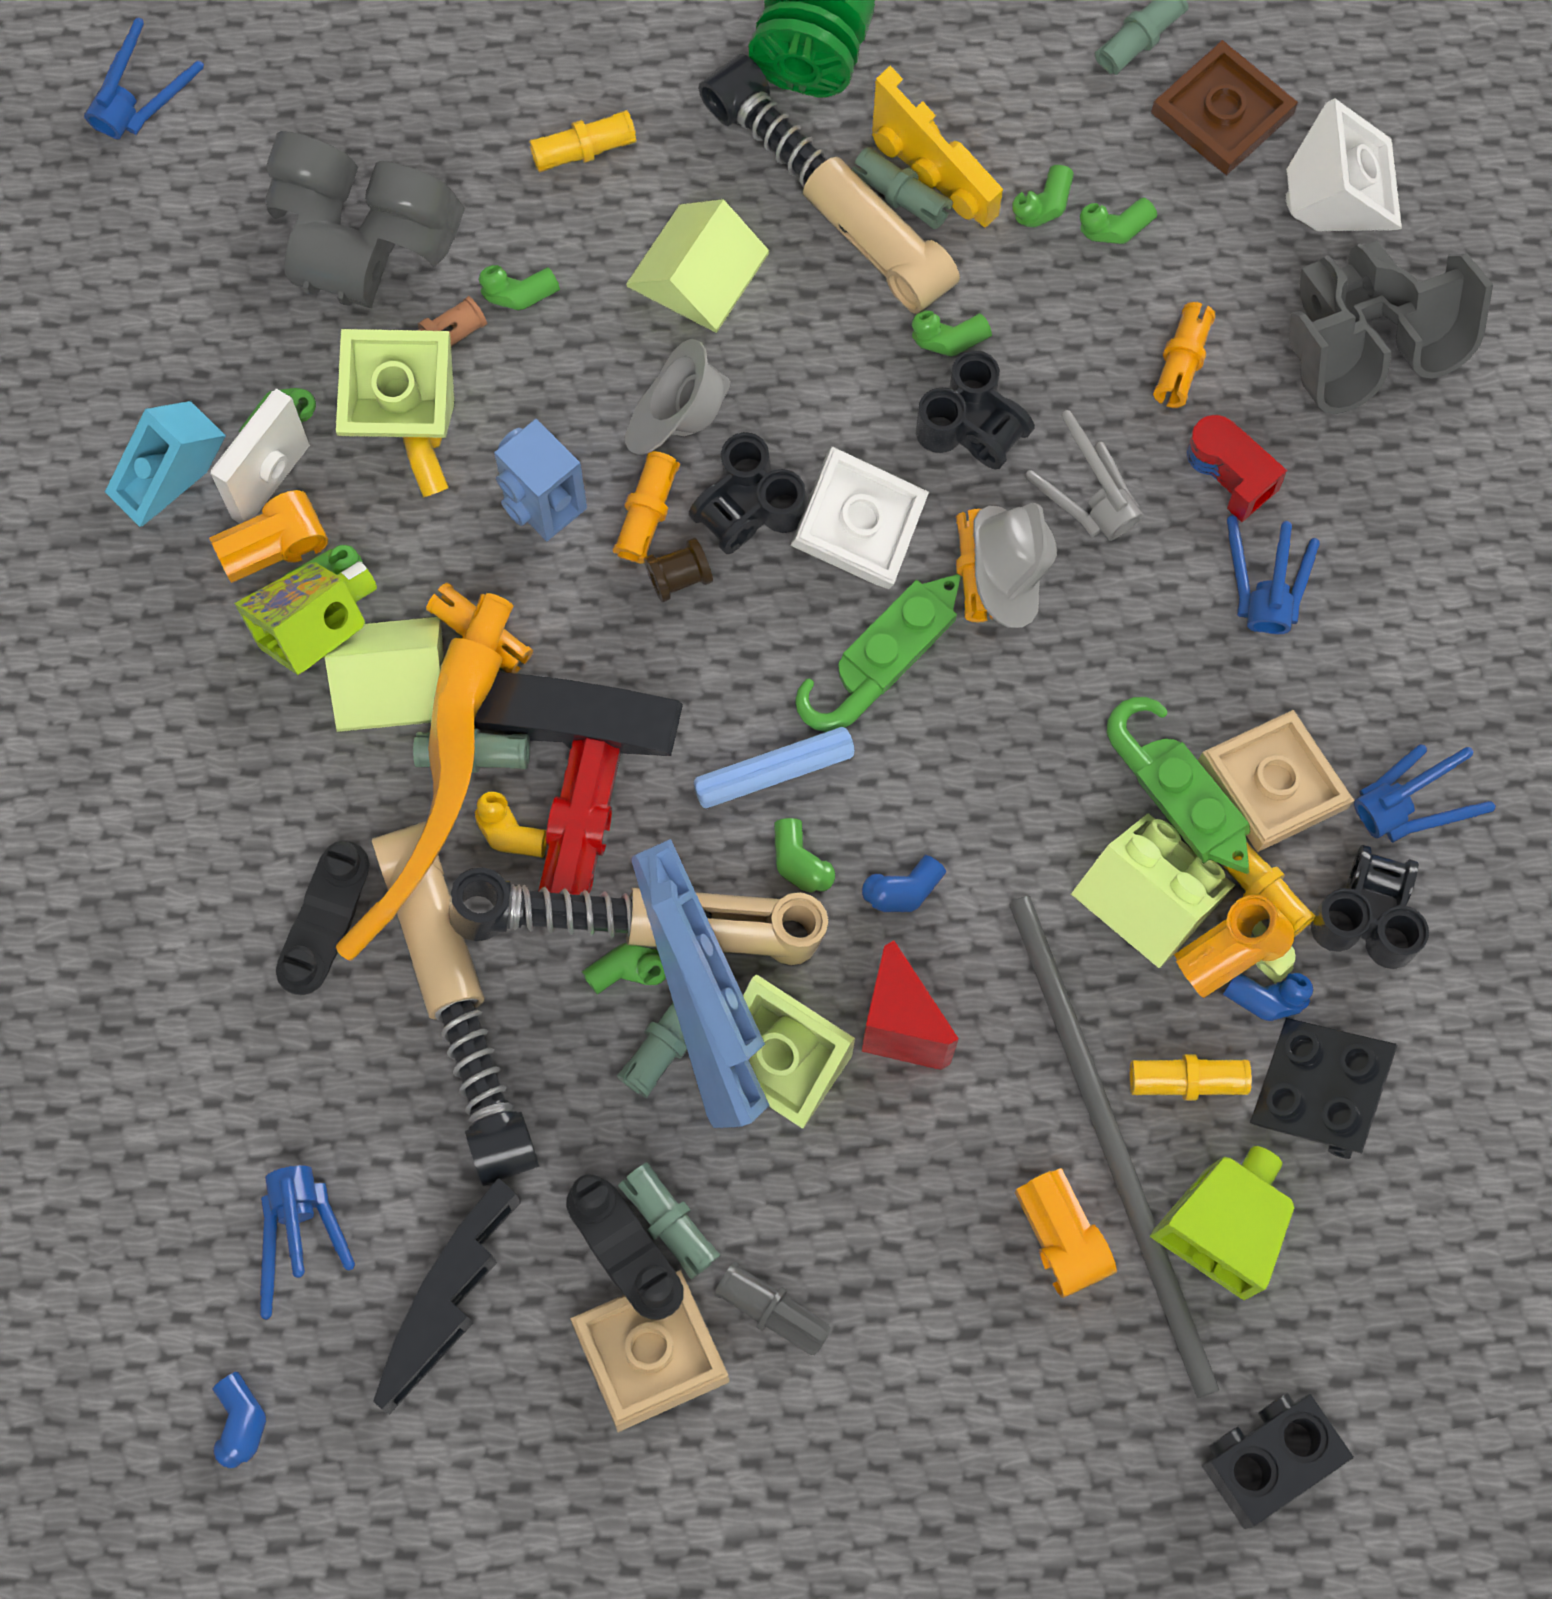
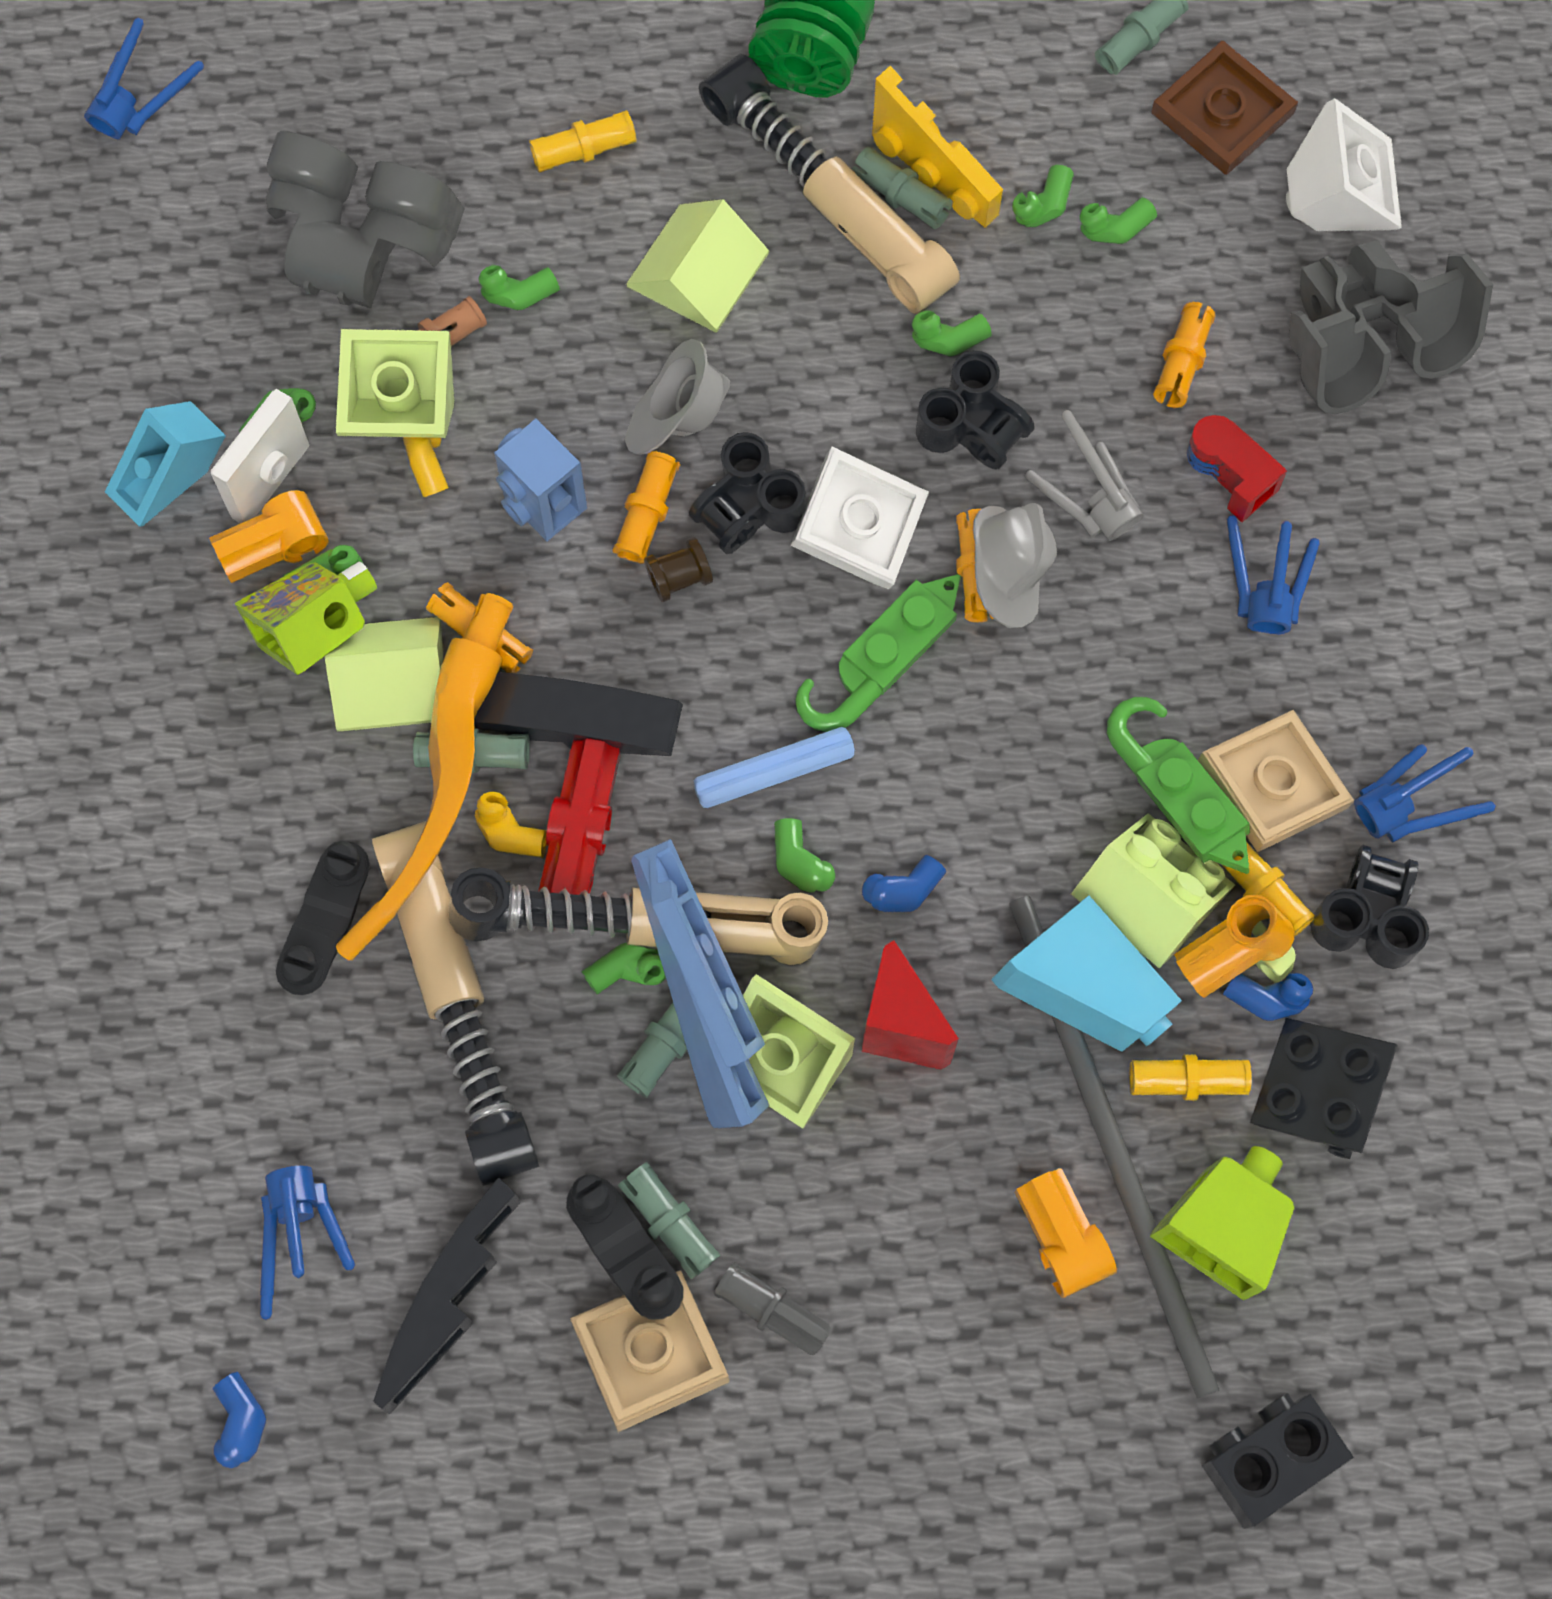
none -> medium azure slope [991,896,1182,1052]

